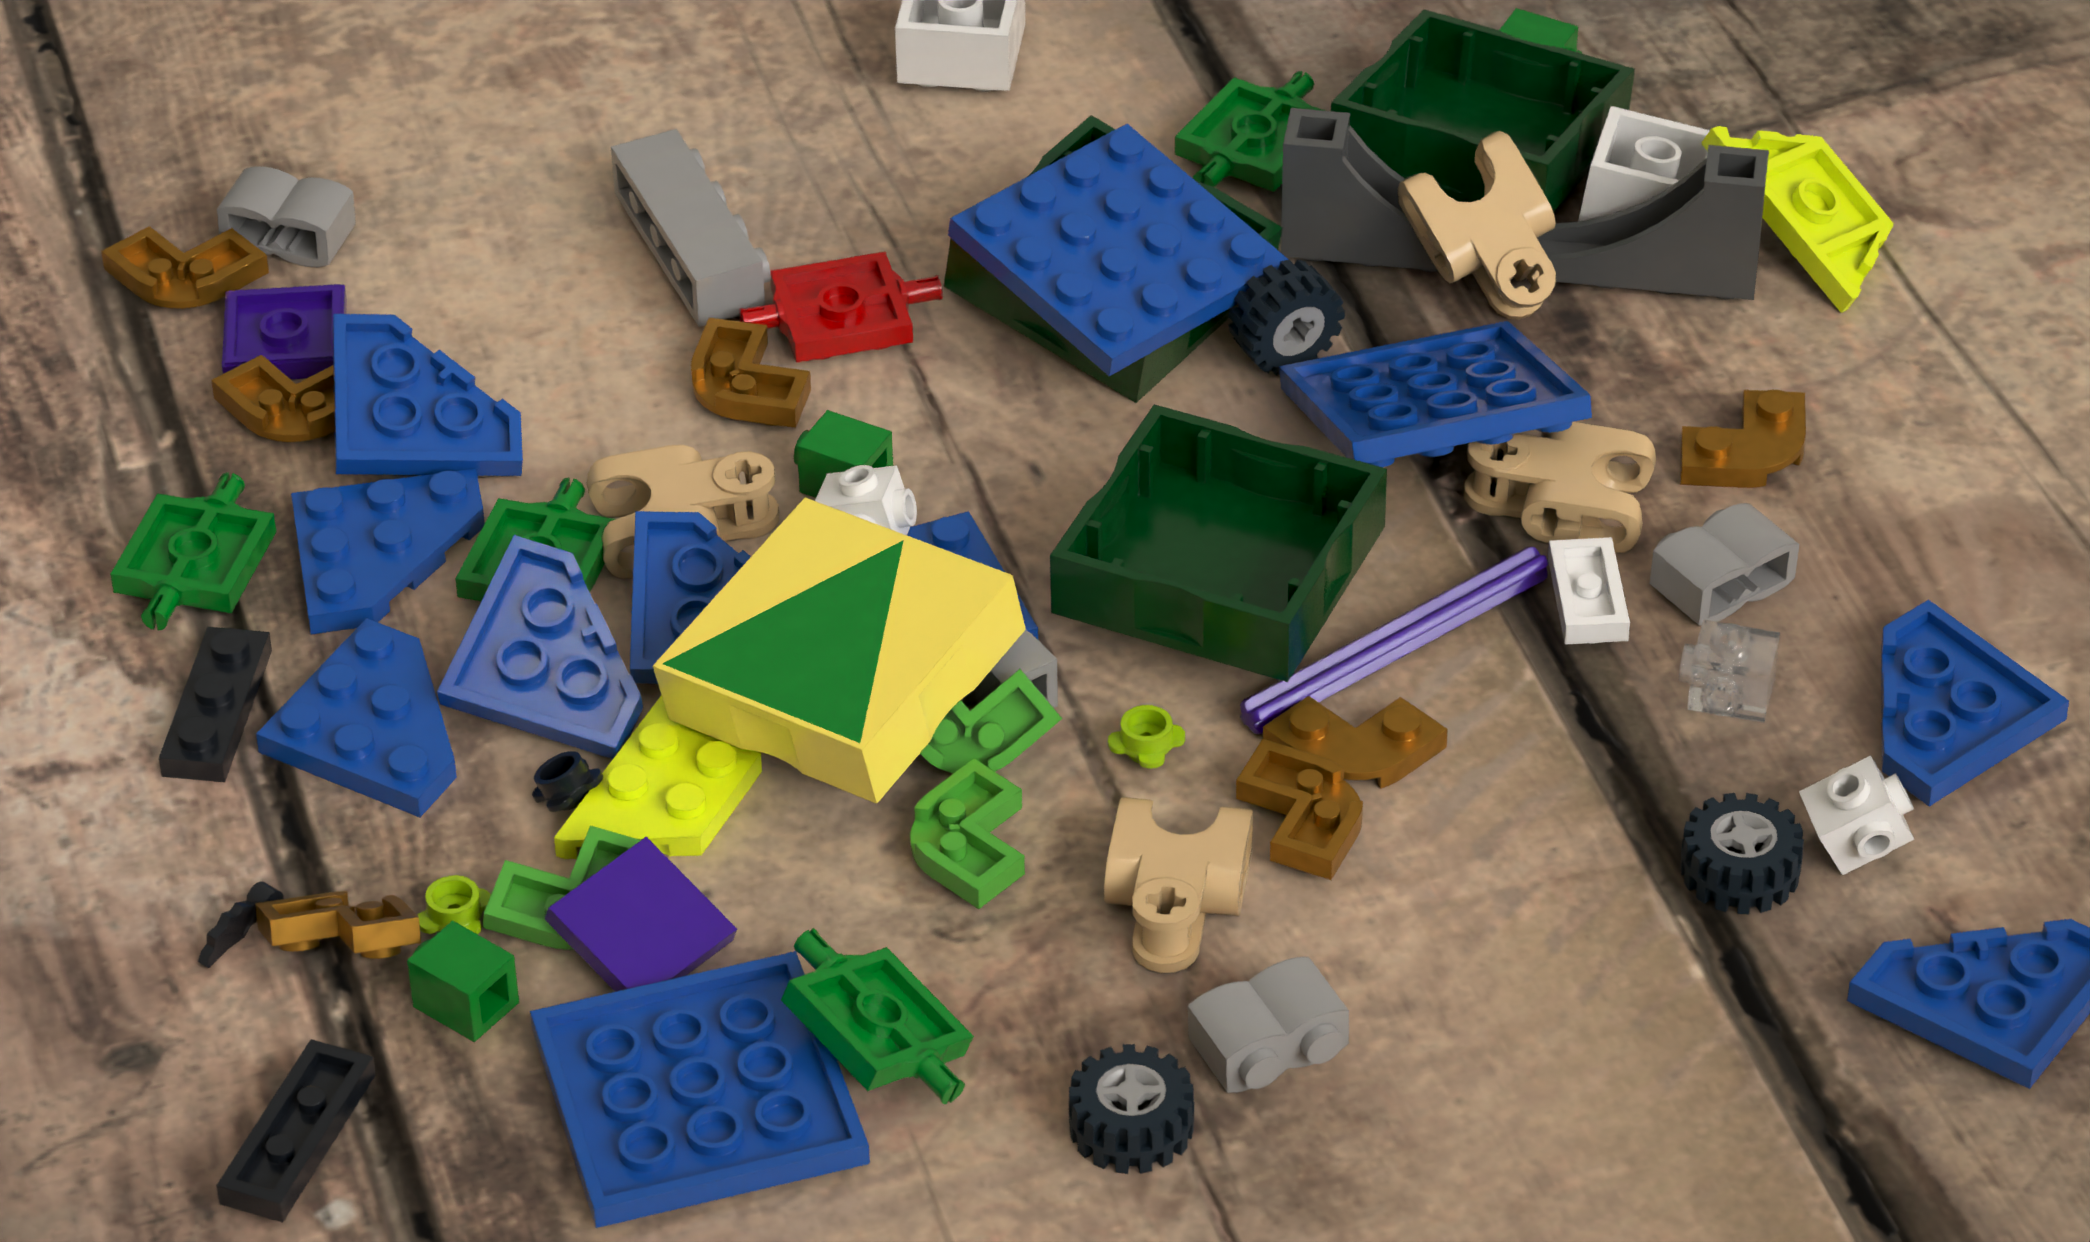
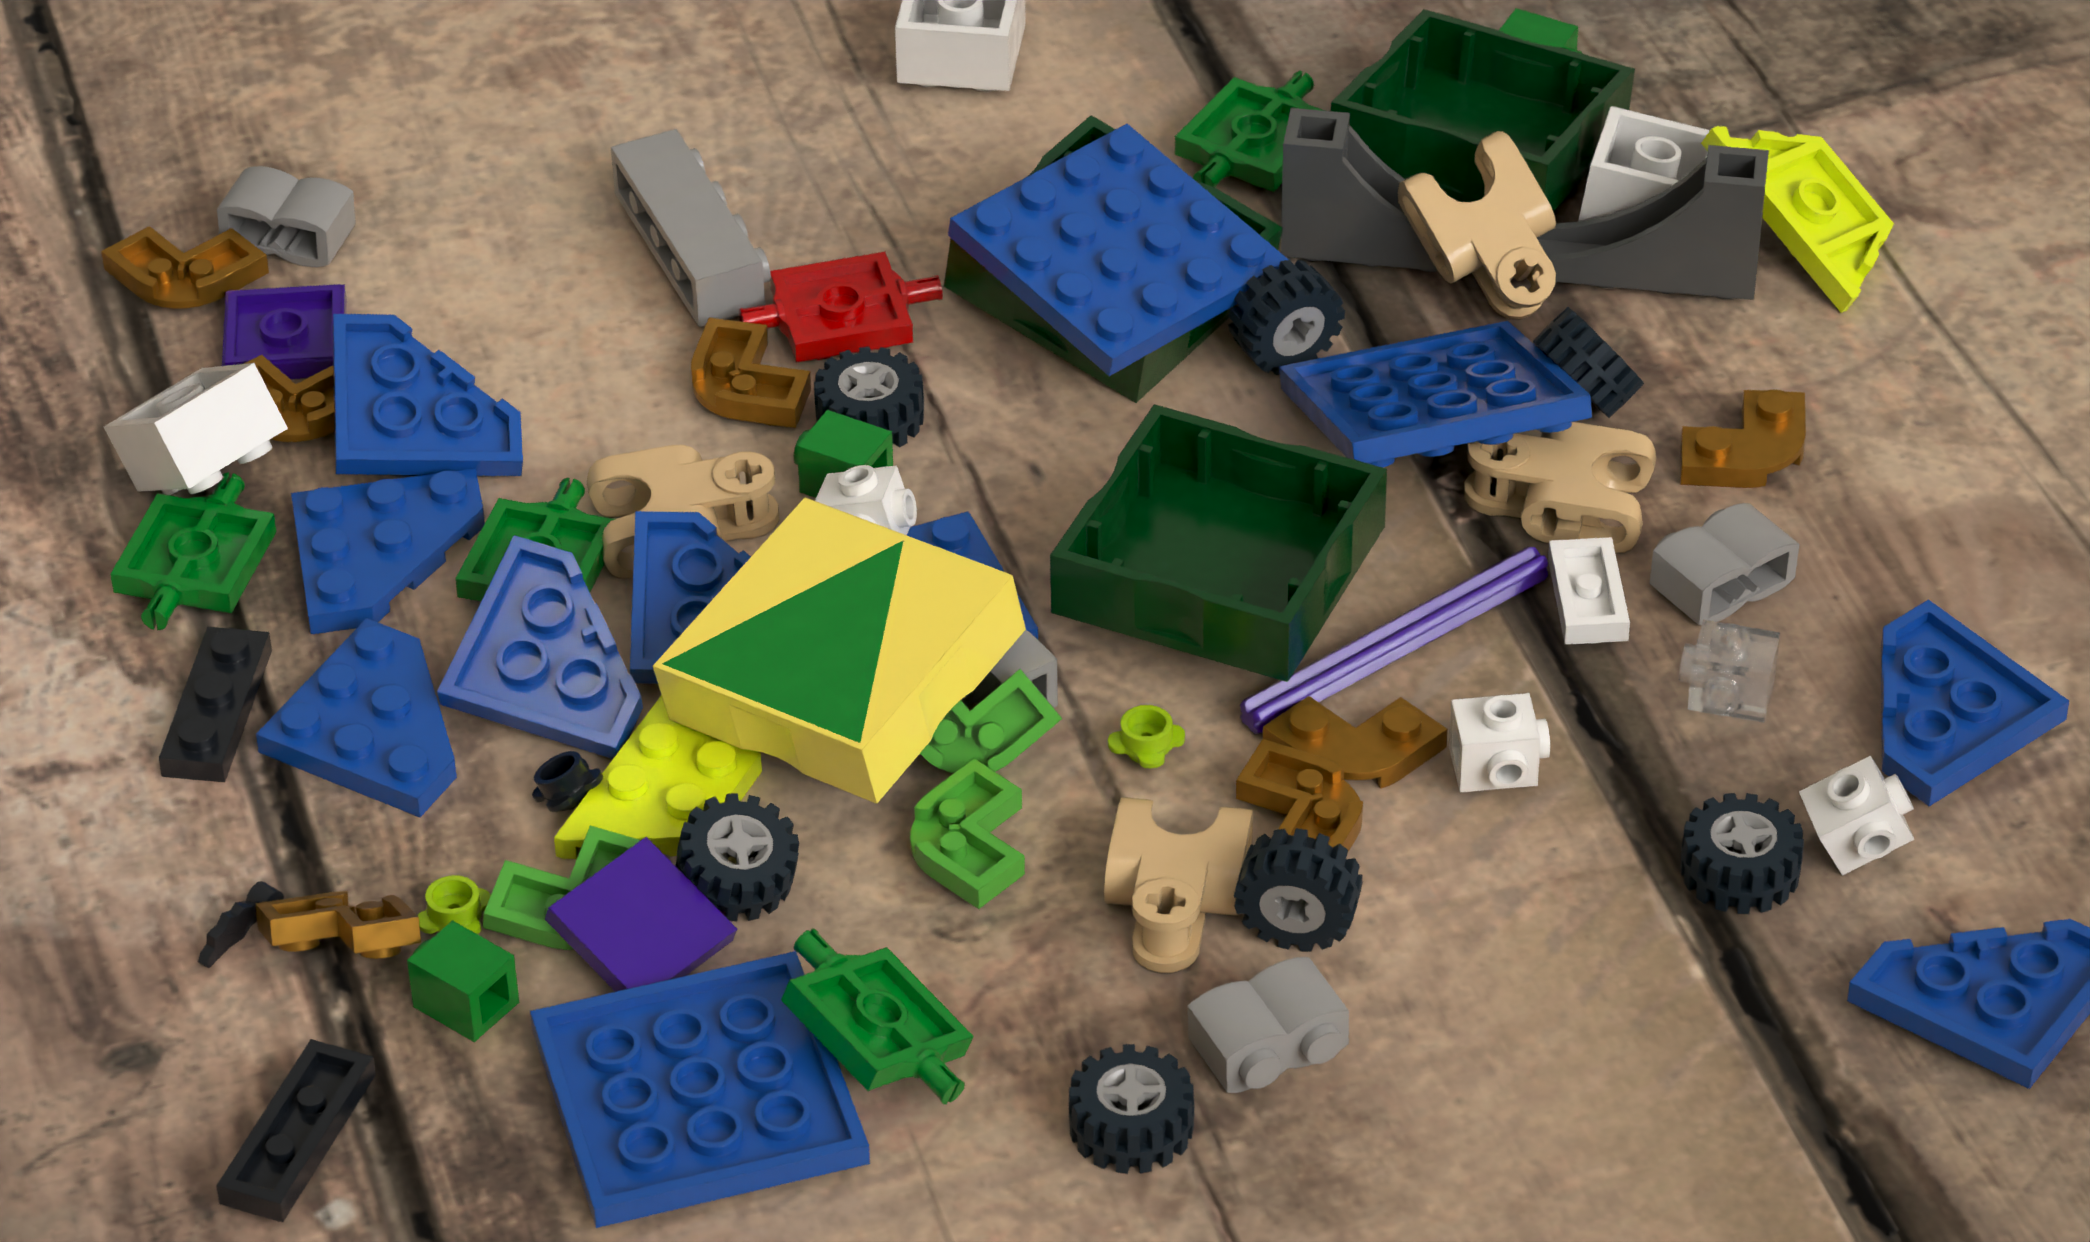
none -> white brick [104,363,288,495]
none -> black wheel [676,793,799,922]
none -> black wheel [814,347,924,447]
none -> black wheel [1234,828,1363,952]
none -> white brick [1449,693,1550,792]
none -> black wheel [1533,307,1644,418]

